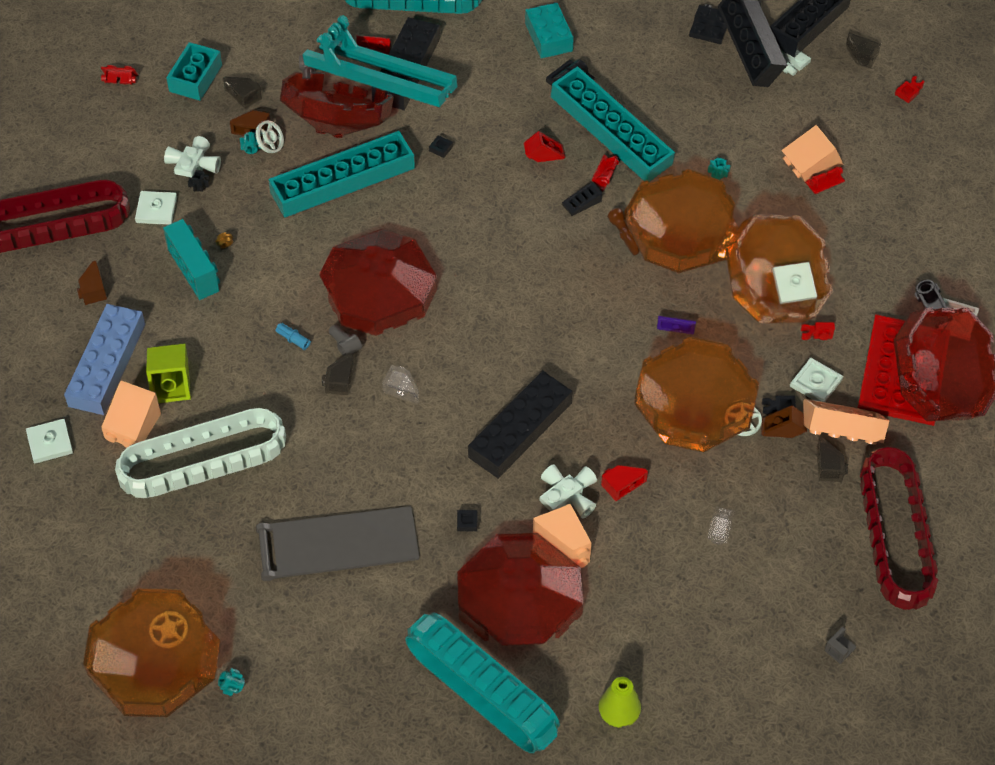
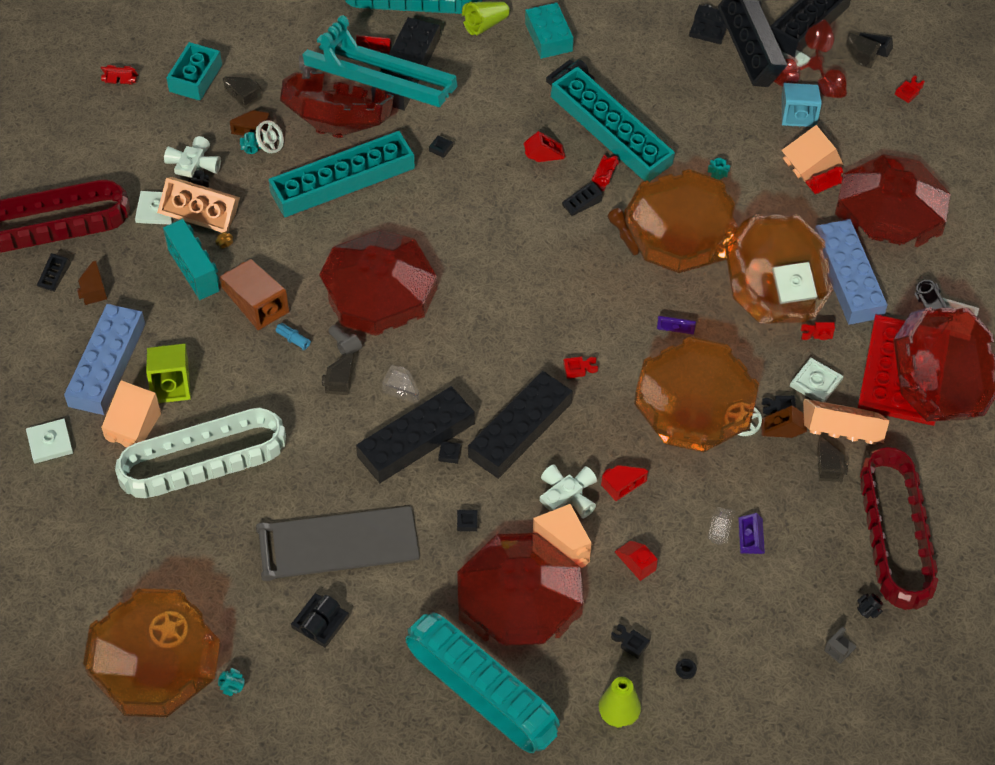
none -> black slope [37,253,71,292]
none -> light nougat slope [157,177,240,233]
none -> dark orange slope [220,259,289,330]
none -> black plate [291,593,349,648]
none -> black brick [356,386,475,484]
none -> black plate [438,441,461,464]
none -> lime cone [462,2,510,35]
none -> red plate [563,357,598,379]
none -> black plate [611,624,650,659]
none -> red slope [615,541,658,581]
none -> black plate [675,659,697,679]
none -> dark purple slope [738,513,765,554]
none -> clear red plant [774,19,847,98]
none -> medium azure slope [782,83,822,127]
none -> medium blue brick [813,219,887,325]
none -> clear red windscreen [835,154,951,247]
none -> black slope [854,33,893,57]
none -> black gear [857,593,883,619]

